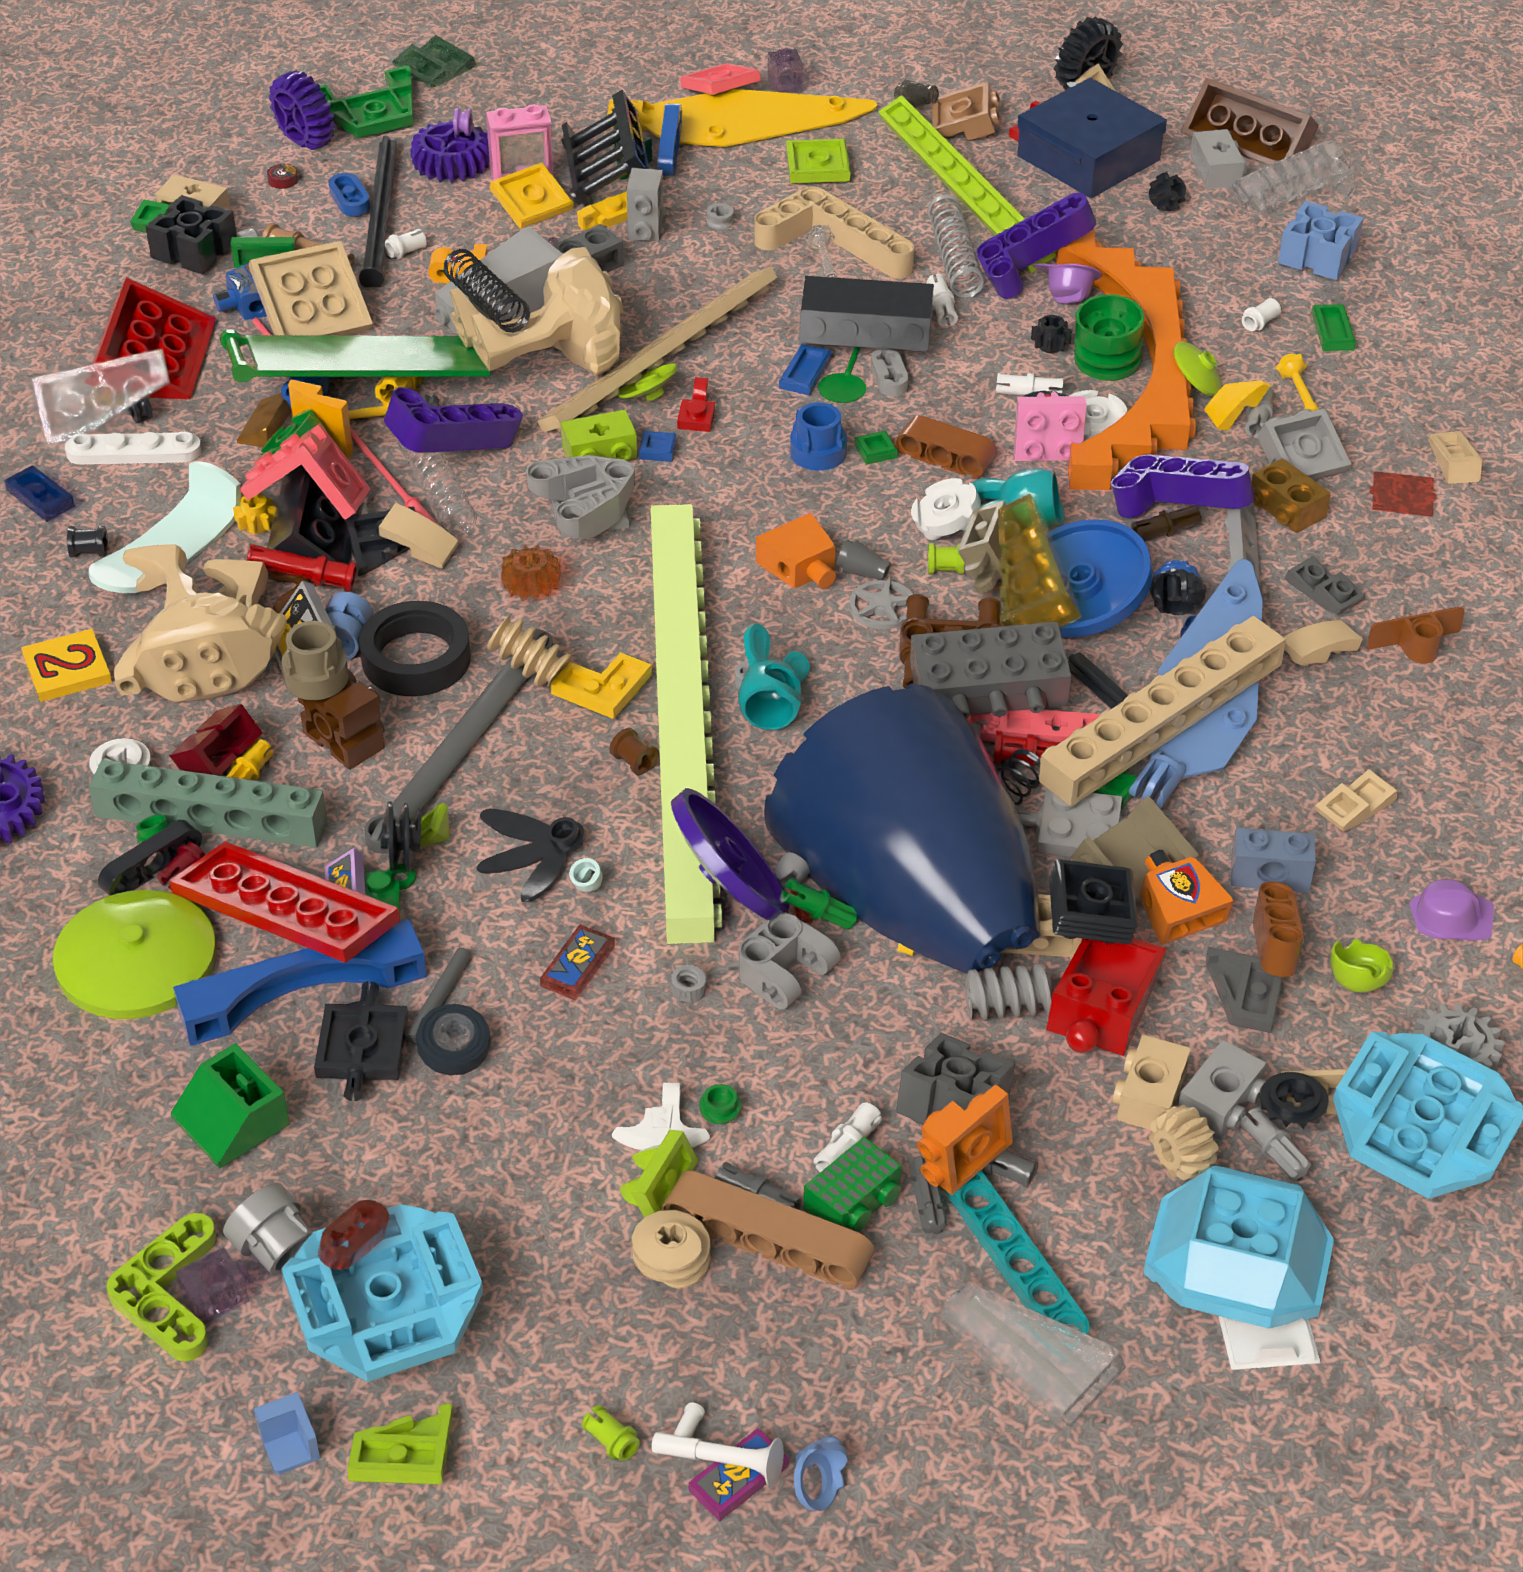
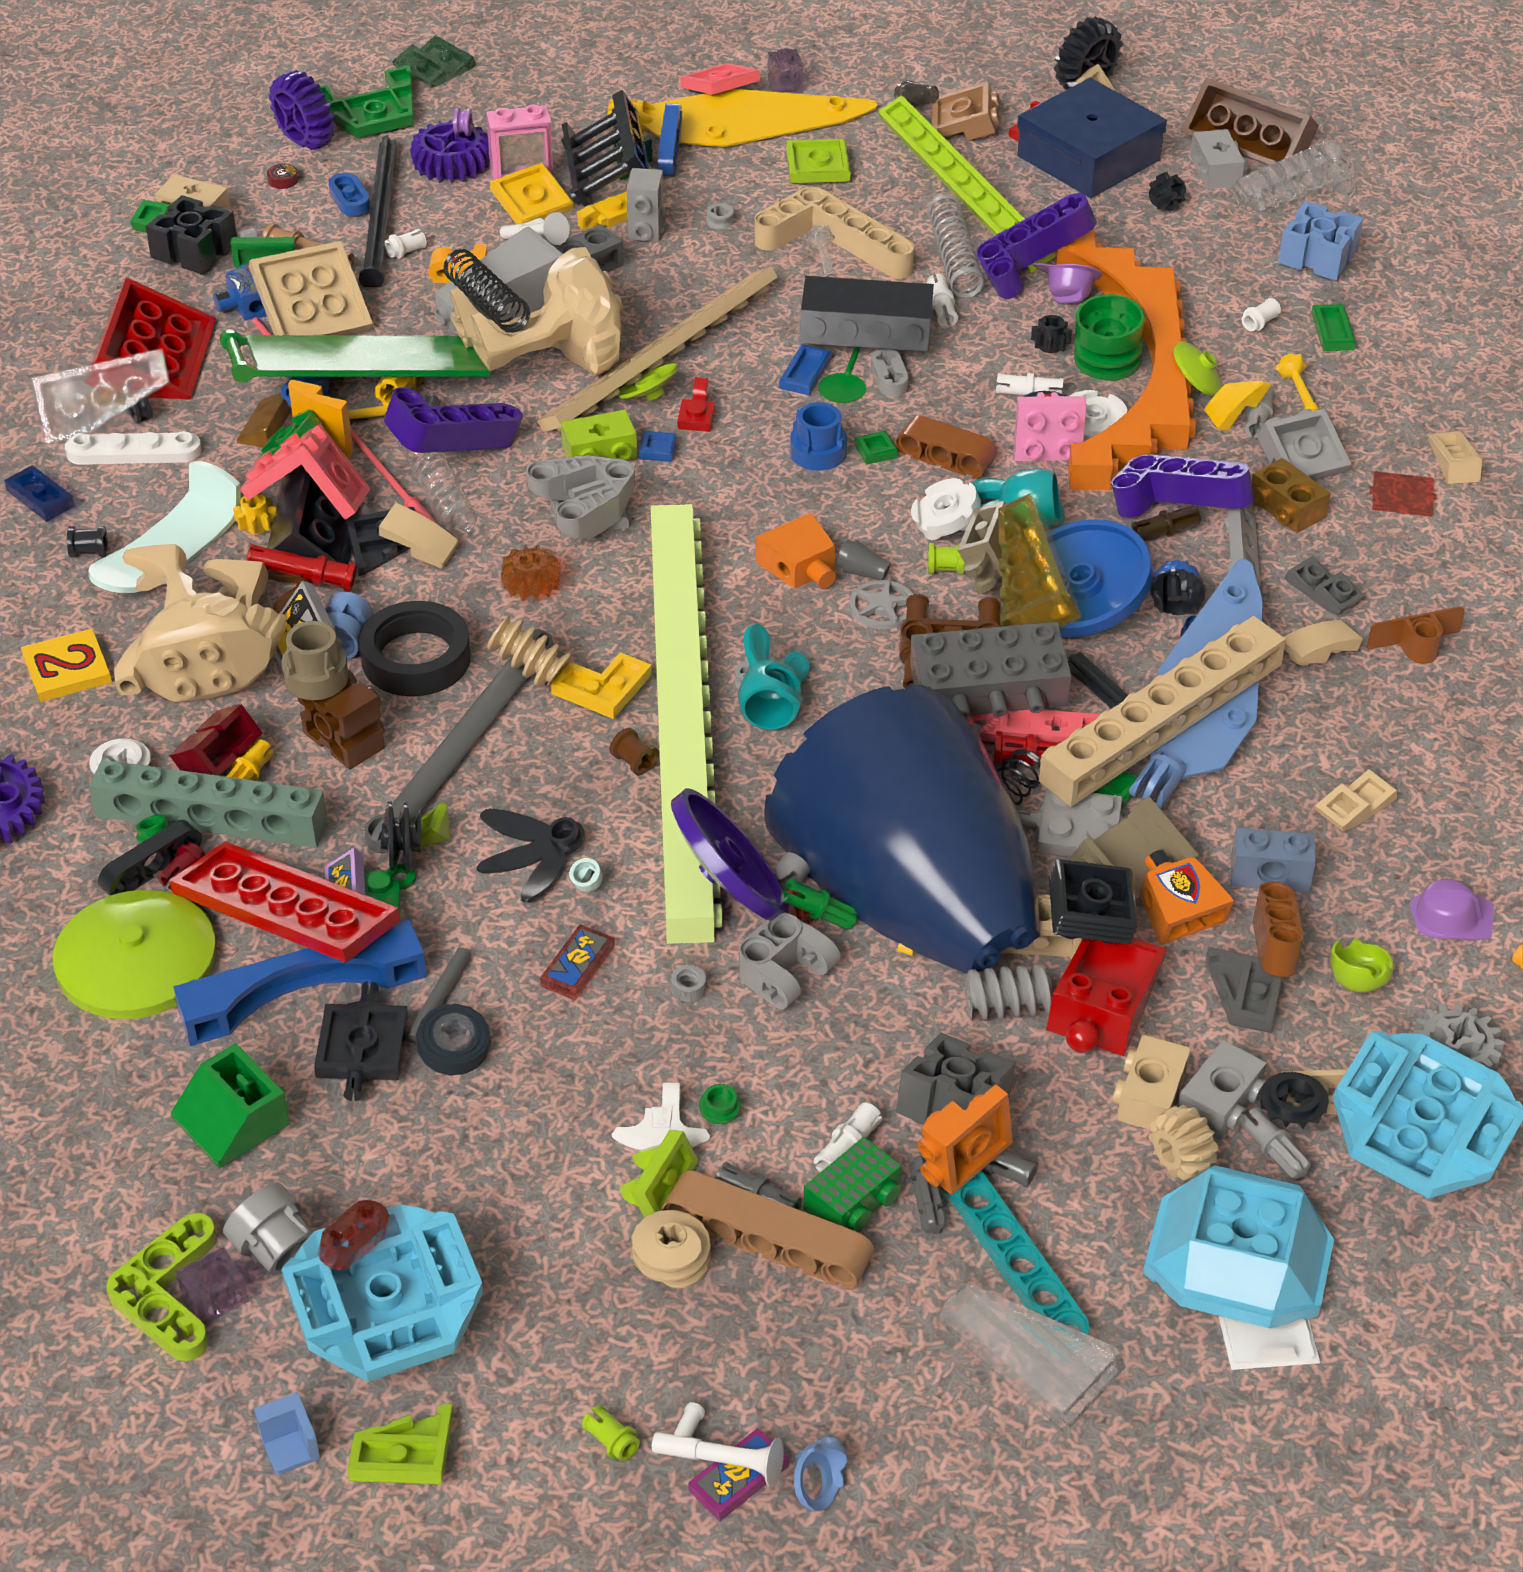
none -> white piece [500,212,570,245]

